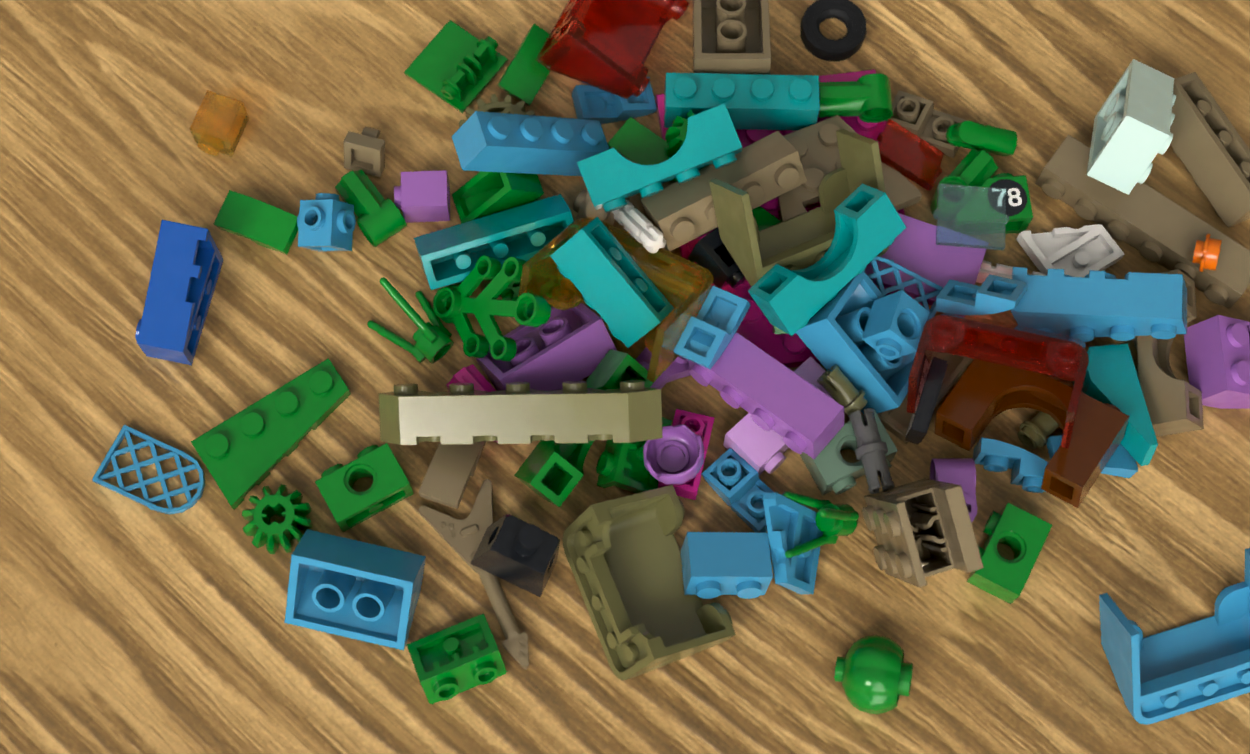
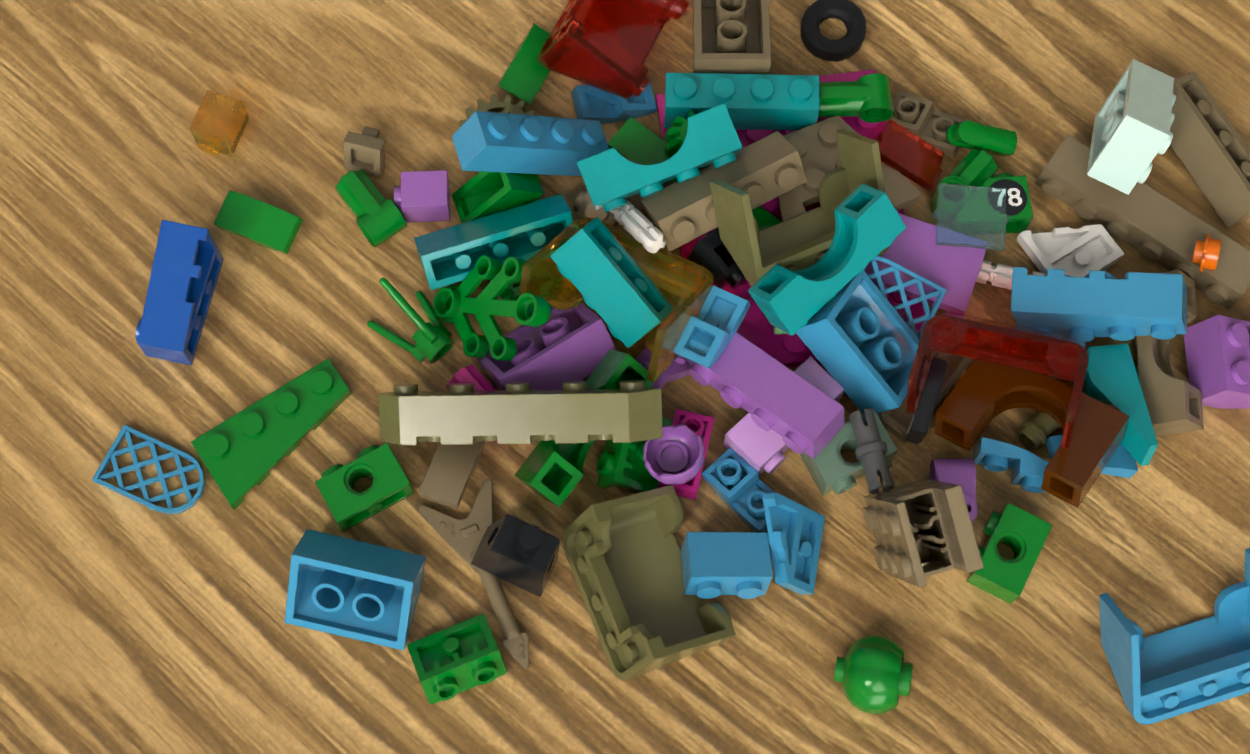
green gear [242,484,313,554] -> none
dark azure brick [297,193,356,252] -> none
green hinge [404,20,508,113] -> none
green plant [782,491,859,558] -> none
olive pin [817,365,868,416] -> none
dark azure brick [862,290,930,361] -> none
dark azure slope [935,274,1028,315] -> none

